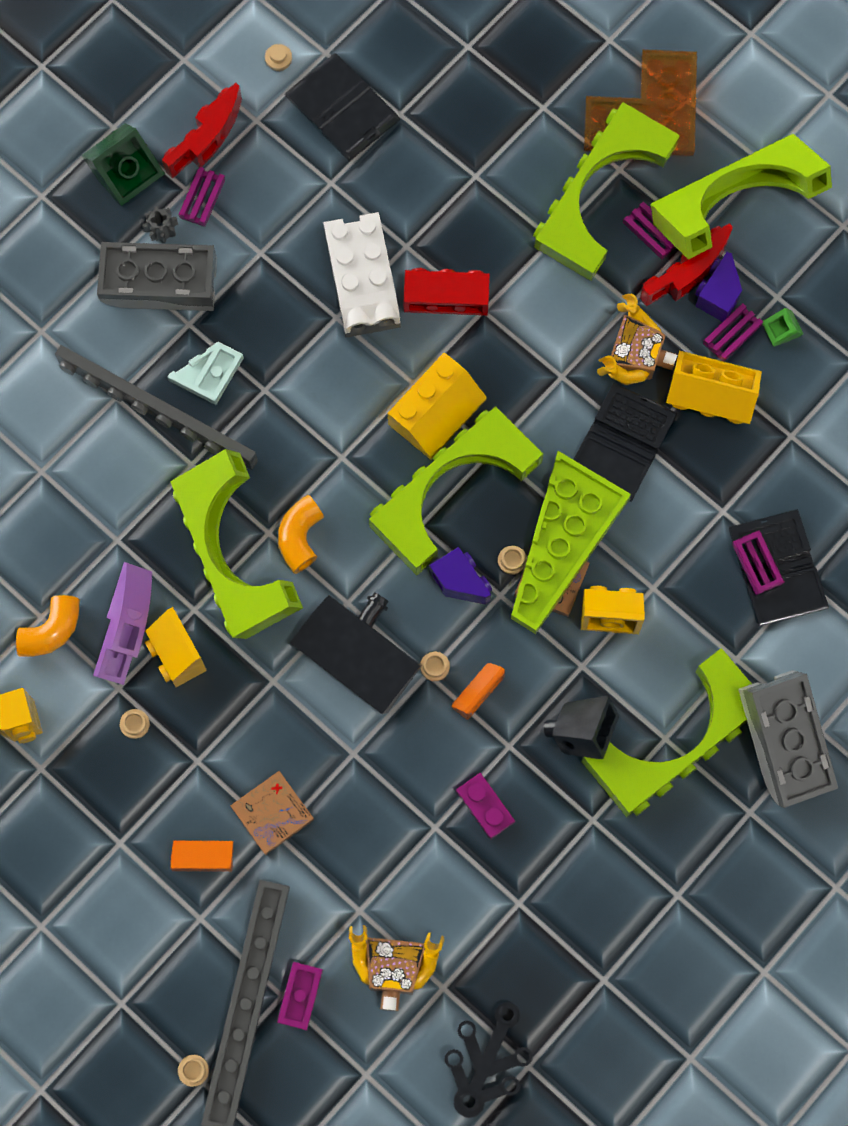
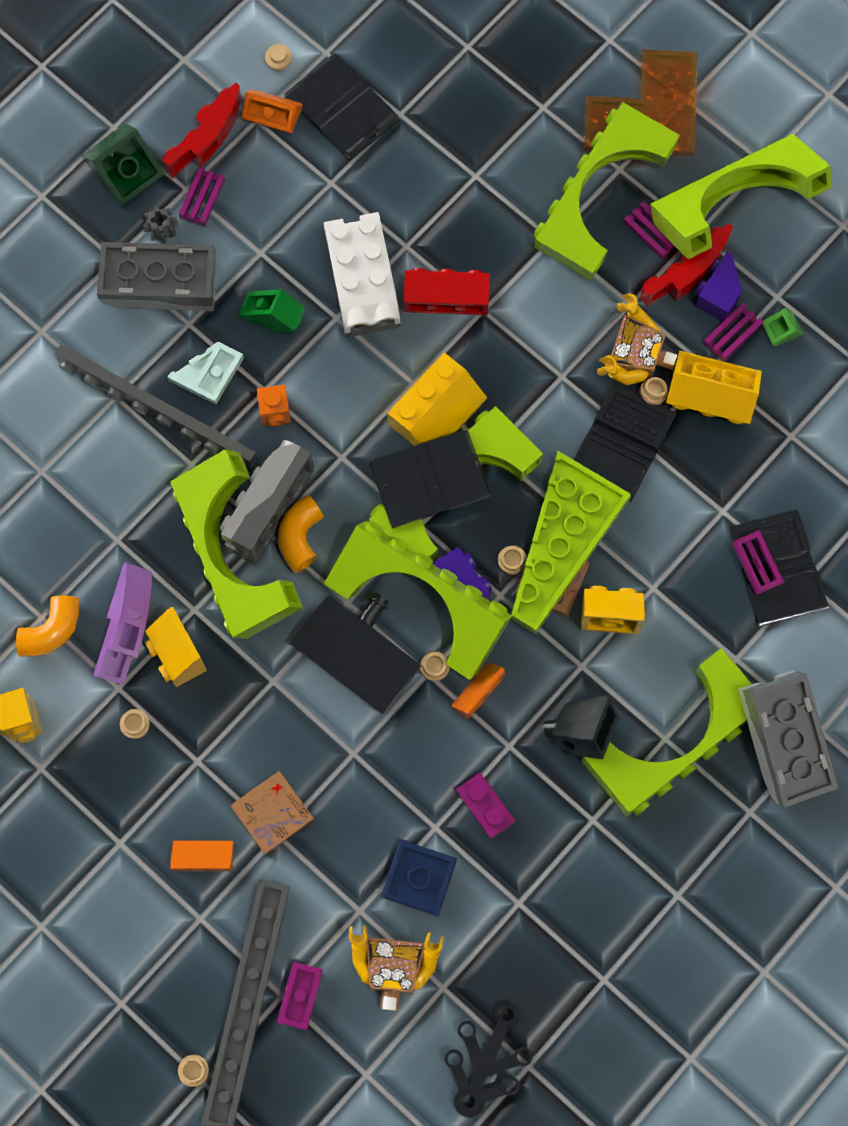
none -> piece [220,440,314,566]
none -> green slope [237,290,305,332]
none -> orange slope [241,89,302,133]
none -> orange brick [257,384,291,427]
none -> lime arch [324,521,512,680]
none -> black piece [368,430,492,529]
none -> dark blue plate [381,839,457,917]
none -> tan plate [640,377,668,405]

